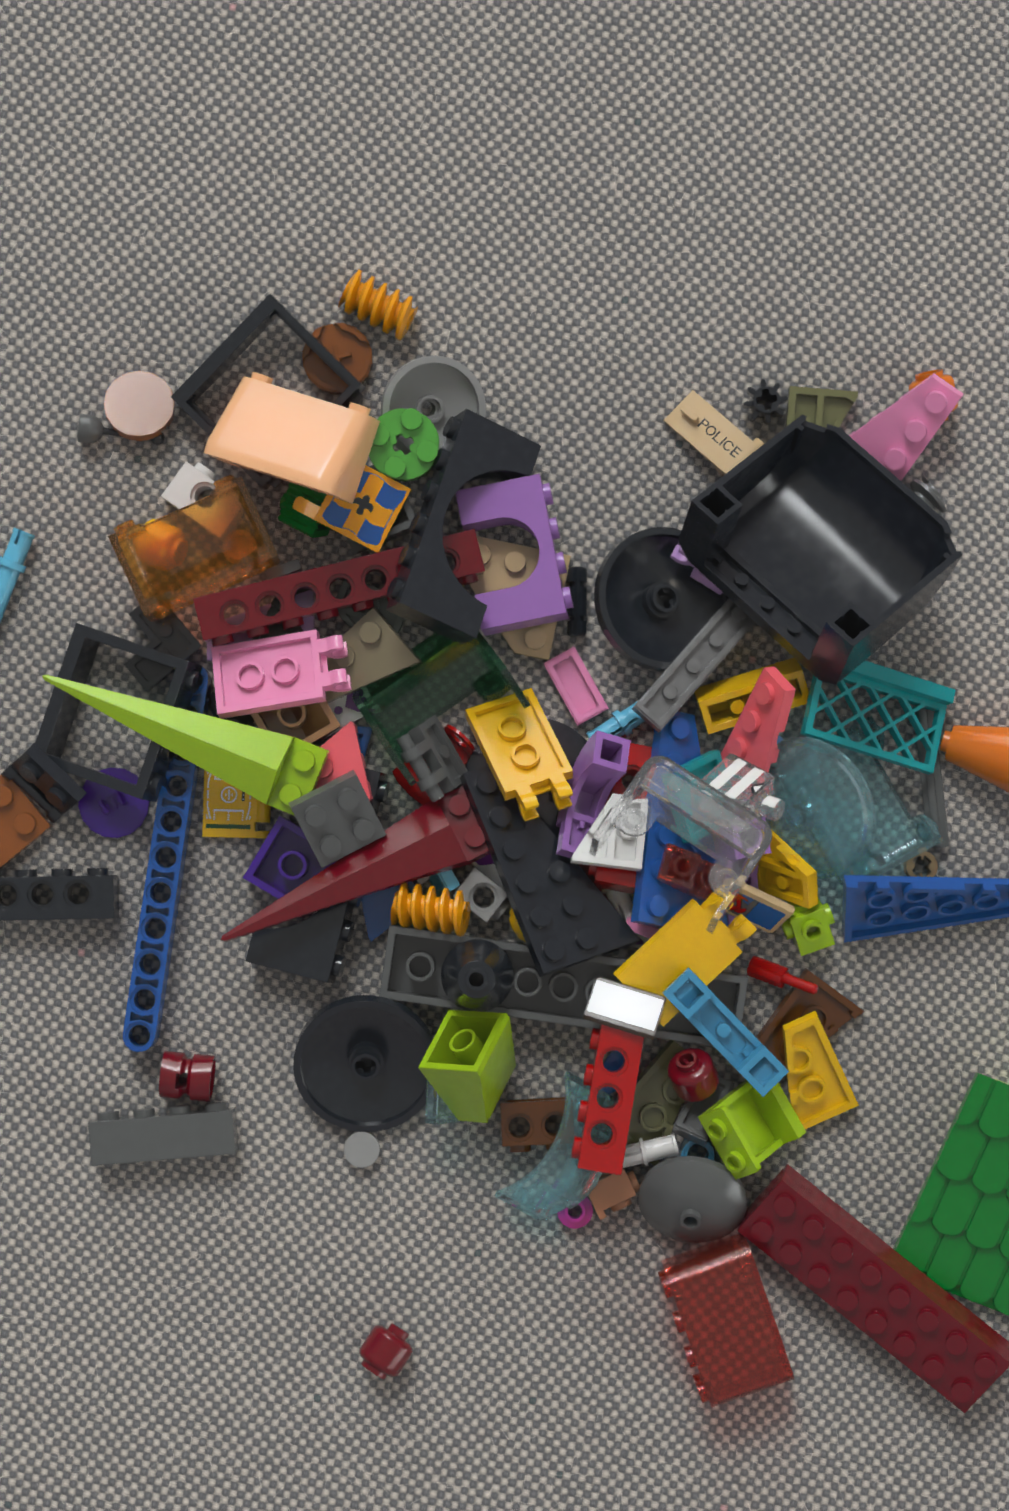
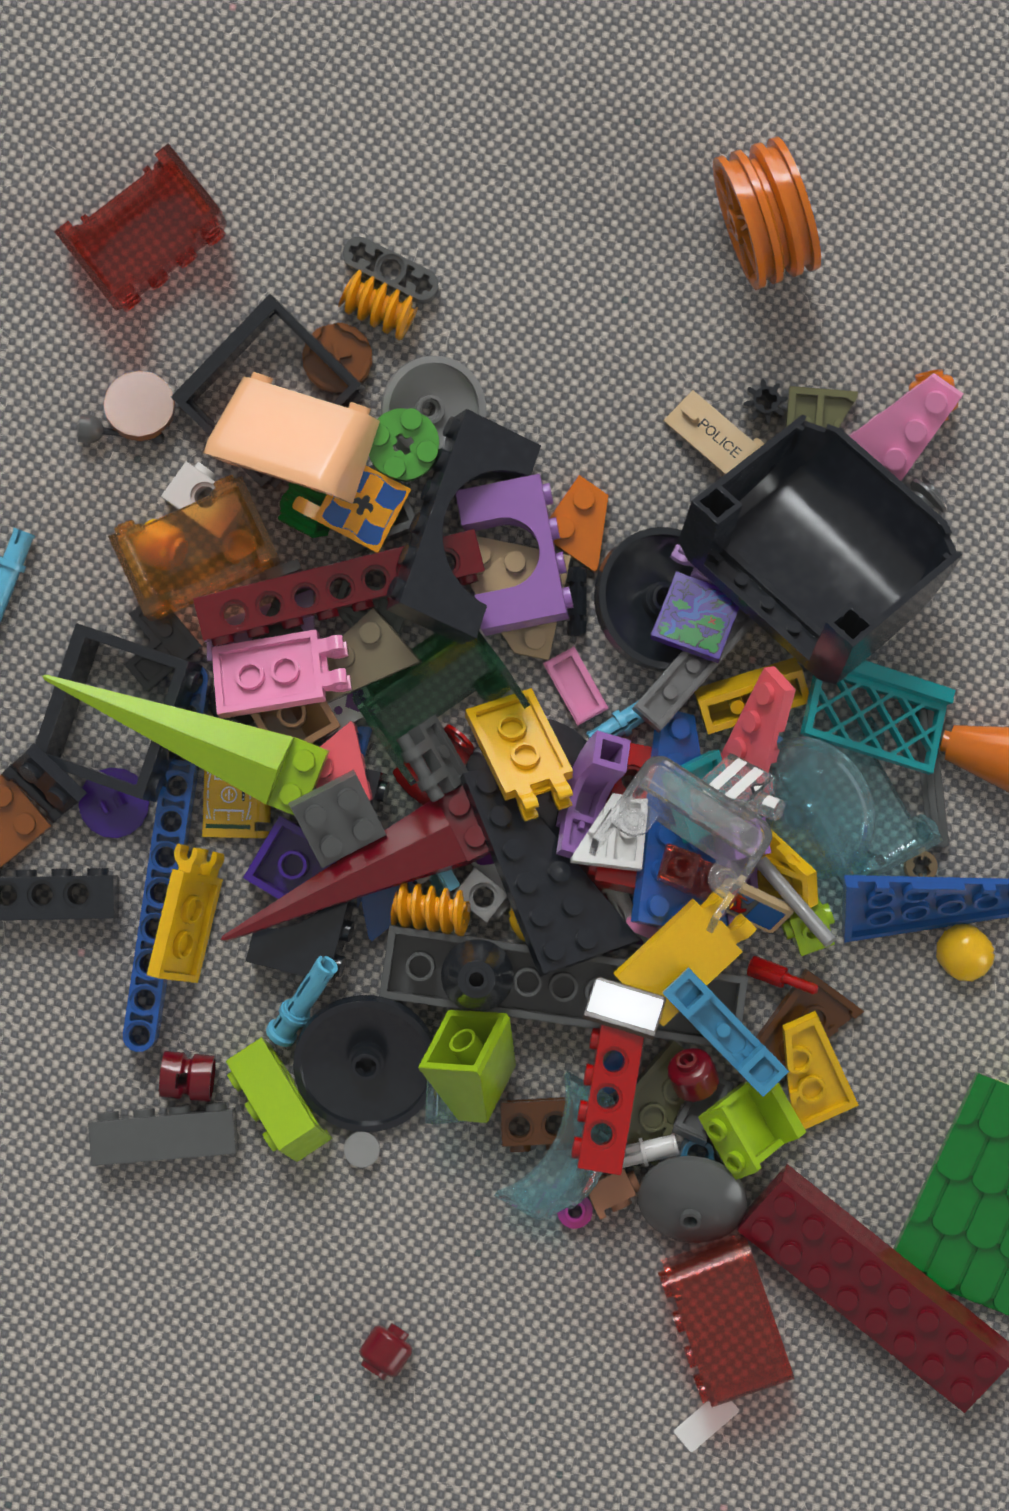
none -> clear red windscreen [54,143,227,312]
none -> yellow tile [147,844,224,983]
none -> lime wedge [226,1037,333,1162]
none -> medium azure pin [266,956,338,1047]
none -> dark grey beam [343,237,439,304]
none -> orange wing [550,475,608,573]
none -> tile [651,571,740,663]
none -> white sticker [674,1390,739,1452]
none -> orange wheel [713,136,821,290]
none -> light grey bar [756,857,836,947]
none -> yellow hair [936,924,995,982]

